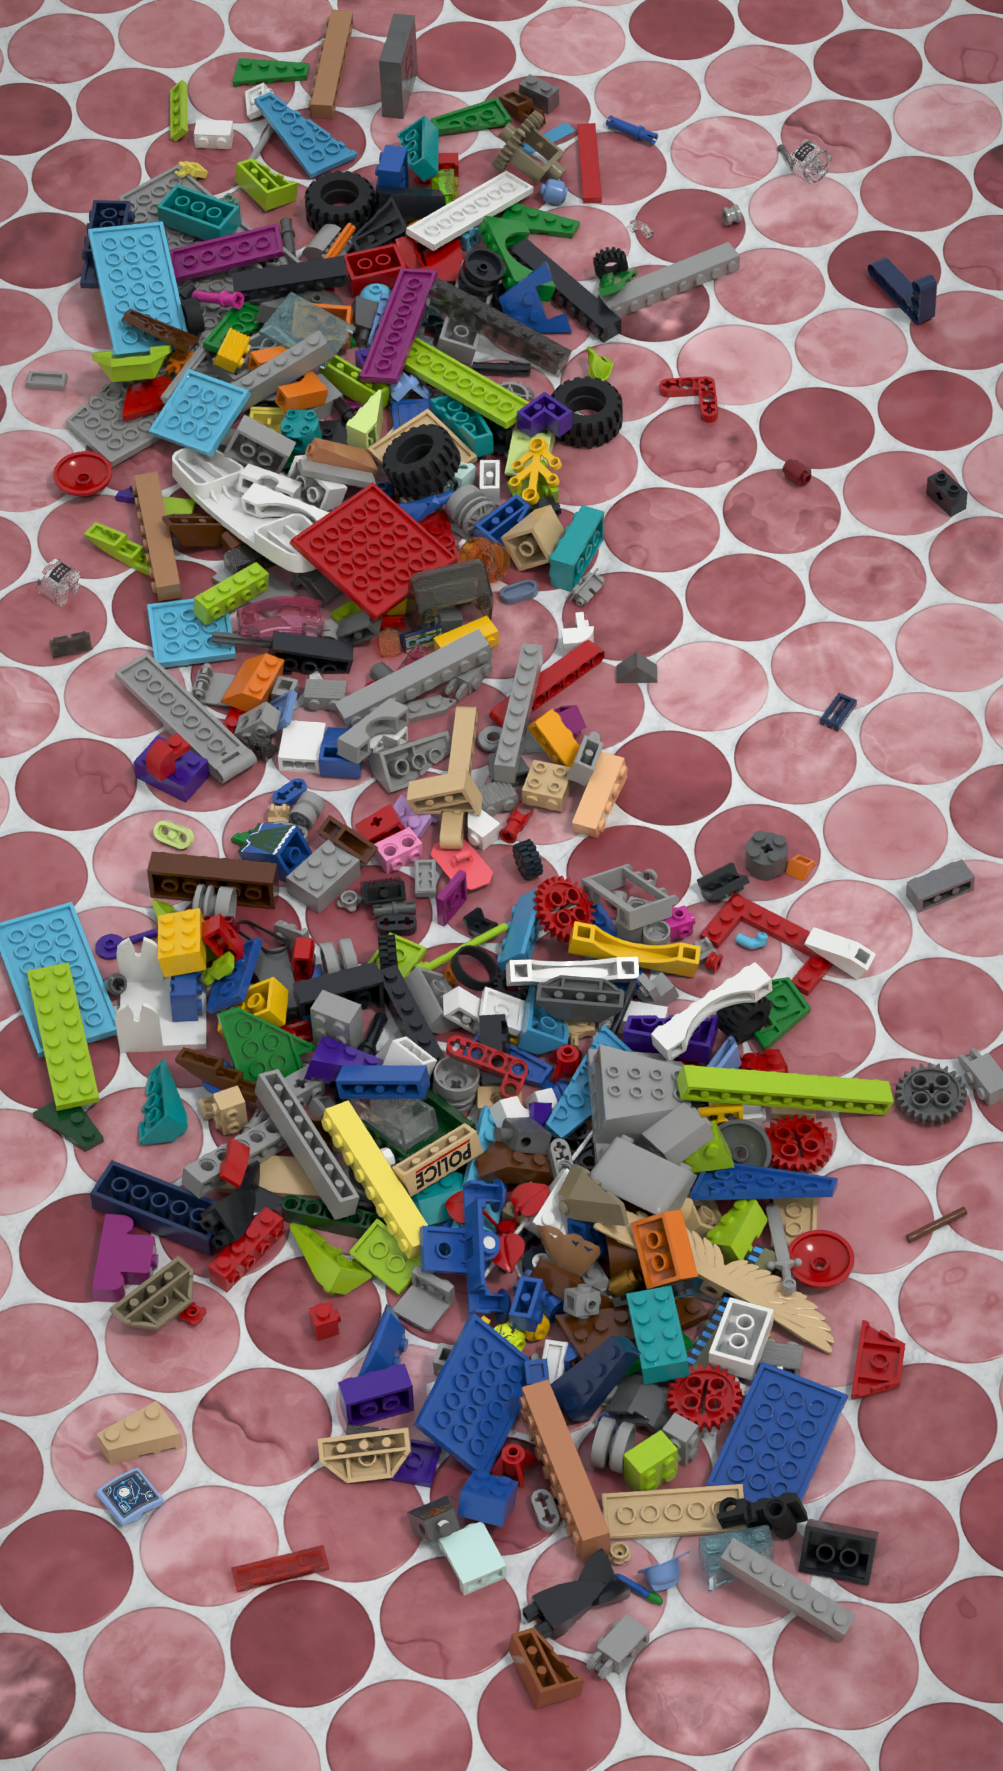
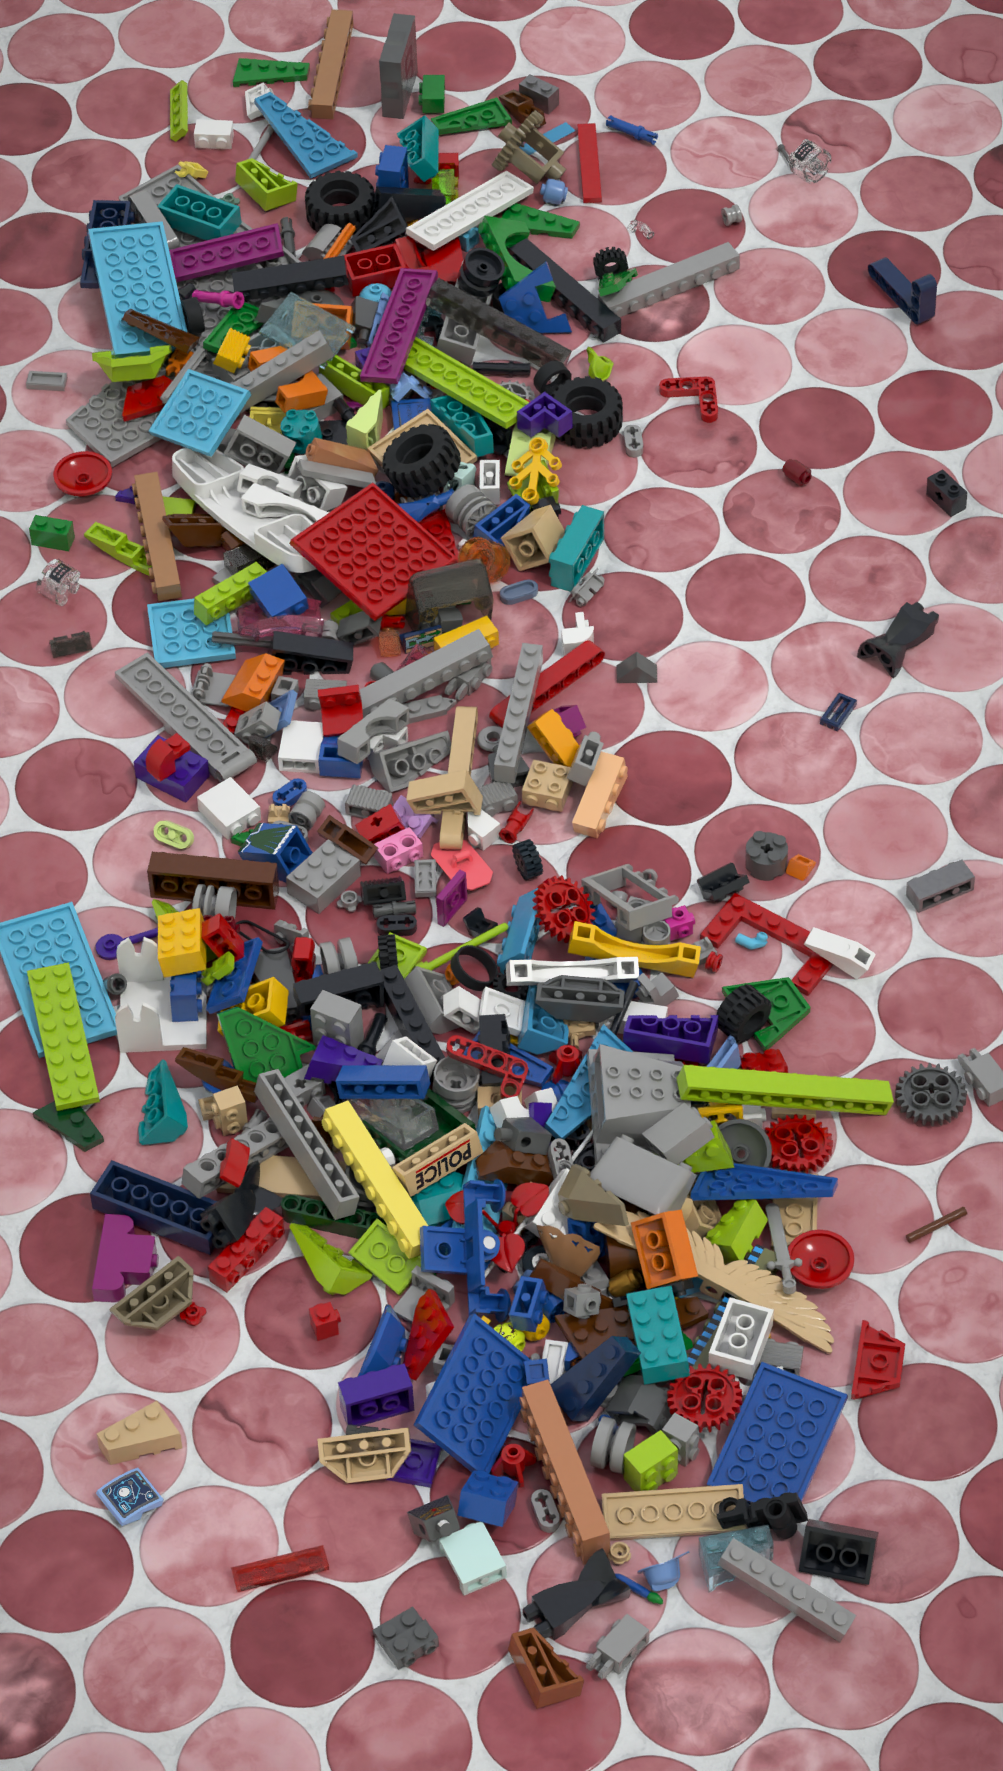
white arch [651,962,773,1061] -> none
none -> green brick [29,515,75,552]
none -> light grey beam [127,189,180,250]
none -> white brick [197,777,261,840]
none -> blue brick [248,564,309,627]
none -> red bracket [318,685,363,737]
none -> light grey brick [345,784,393,818]
none -> dark grey plate [372,1607,439,1670]
none -> red plate [403,1288,454,1381]
none -> green brick [419,75,445,113]
none -> black tyre [534,360,571,396]
none -> light grey beam [624,425,643,458]
none -> black hips [857,602,939,678]

